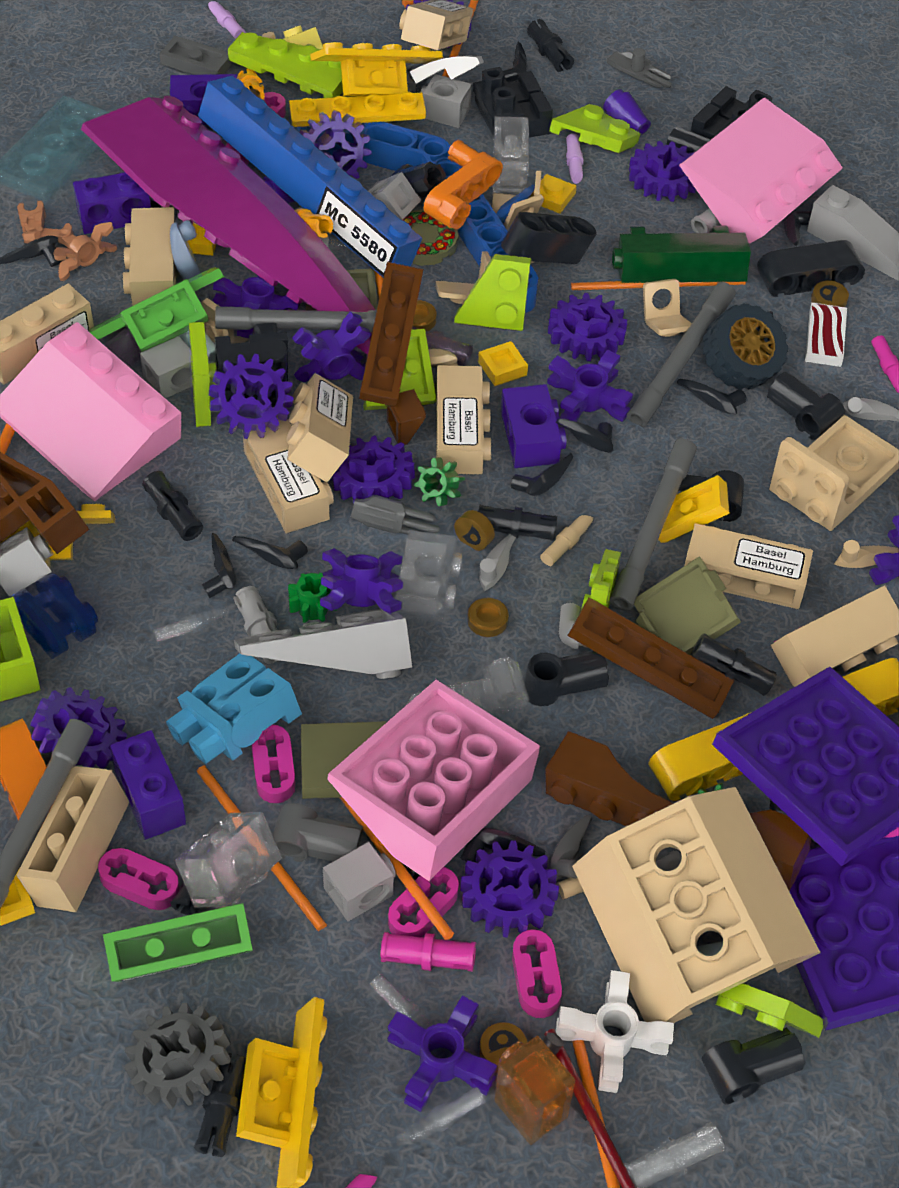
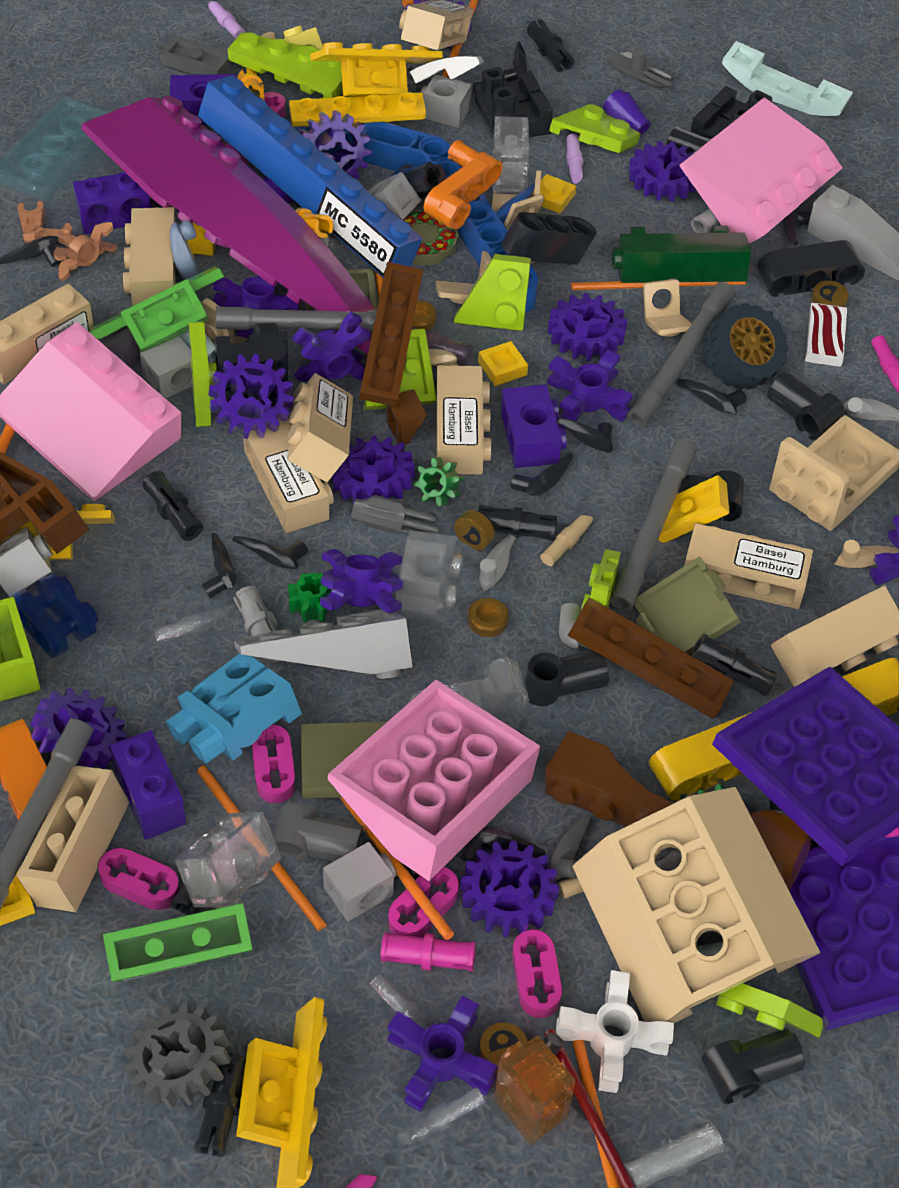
none -> light aqua slope [722,41,853,116]

